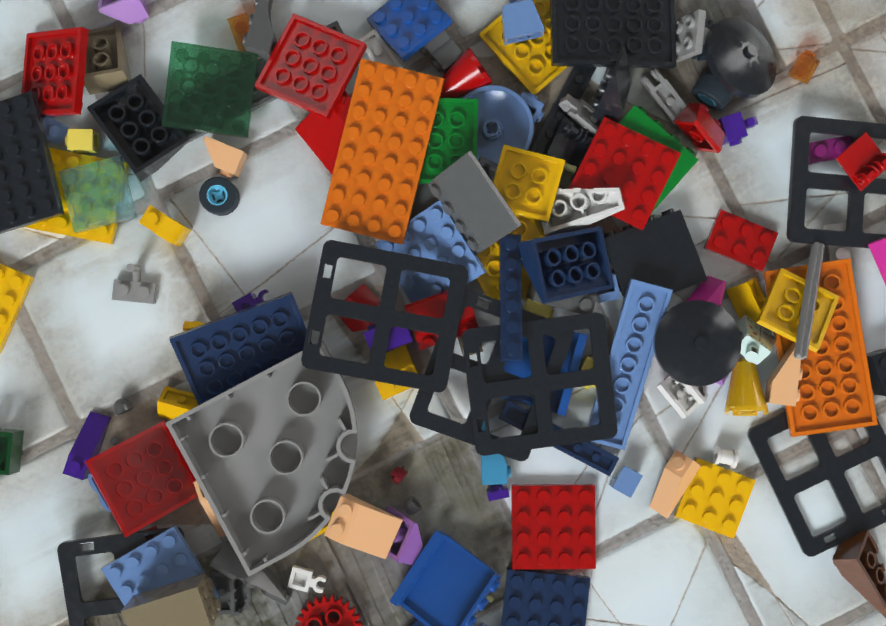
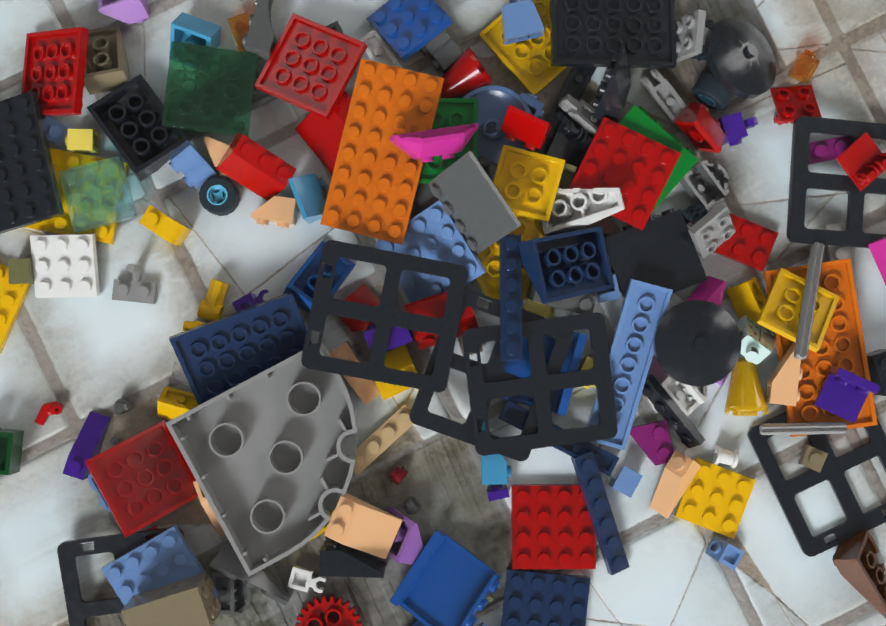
none -> olive panel [8,258,34,284]
none -> white plate [30,234,100,298]
none -> red arm [34,401,63,425]
none -> medium blue brick [168,139,217,190]
none -> dark azure slope [169,12,221,74]
none -> clear plate [170,362,190,386]
none -> yellow piece [197,279,230,321]
none -> red slope [216,133,297,201]
none -> light nougat slope [251,196,298,228]
none -> blue slope [283,241,356,314]
none -> dark azure slope [288,173,327,224]
none -> black slope [319,538,386,578]
none -> light nougat slope [330,341,380,405]
none -> tan plate [353,404,413,476]
none -> dark pink wedge [390,123,478,163]
none -> red slope [501,105,552,151]
none -> dark blue plate [571,450,630,575]
none -> magenta wing [630,420,674,466]
none -> black plate [642,374,705,448]
none -> dark grey slope [680,160,730,209]
none -> light grey plate [682,202,736,259]
none -> medium blue bracket [706,535,745,570]
none -> light grey axle [759,422,847,435]
none -> red hinge [770,85,822,125]
none -> dark tan plate [798,444,828,473]
none -> dark purple bracket [814,367,881,423]

